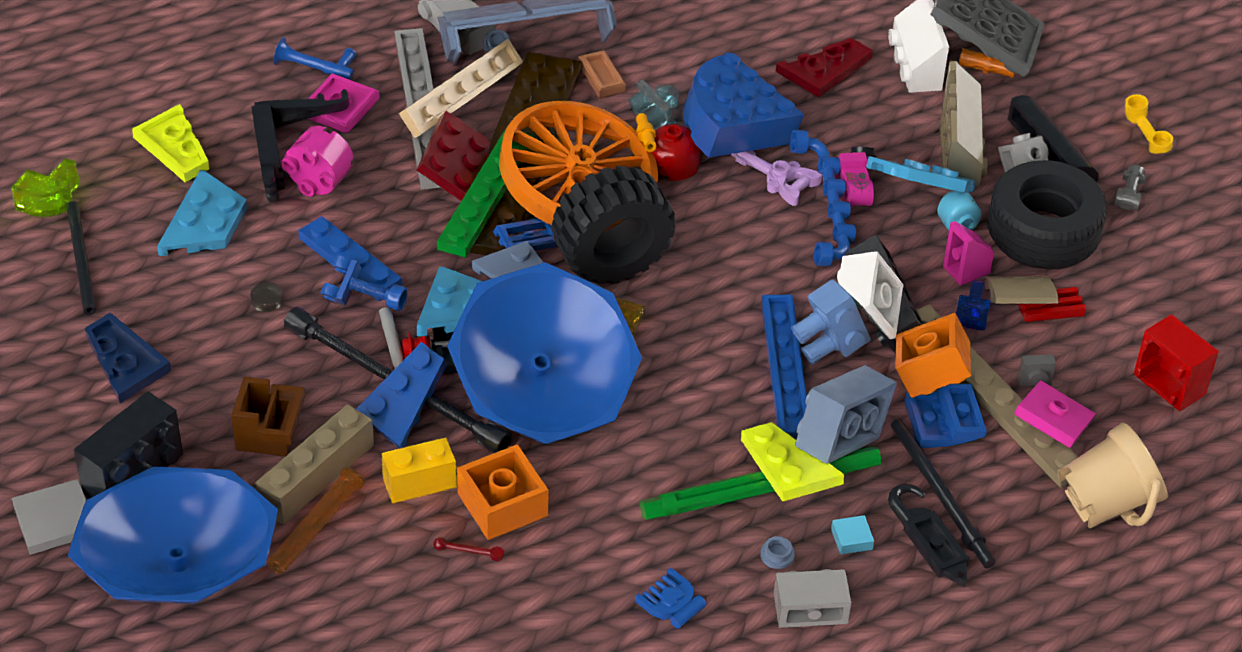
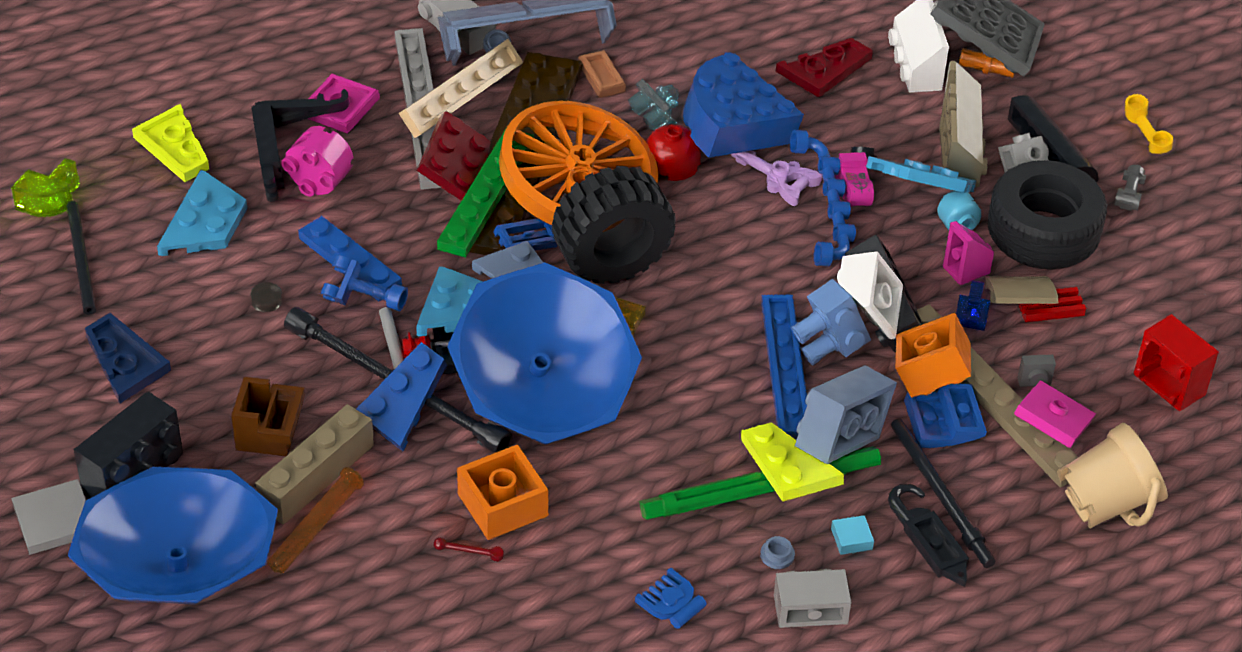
blue piece [274,37,356,80] -> none
yellow brick [381,437,457,504] -> none
light orange bar [636,113,656,152] -> none

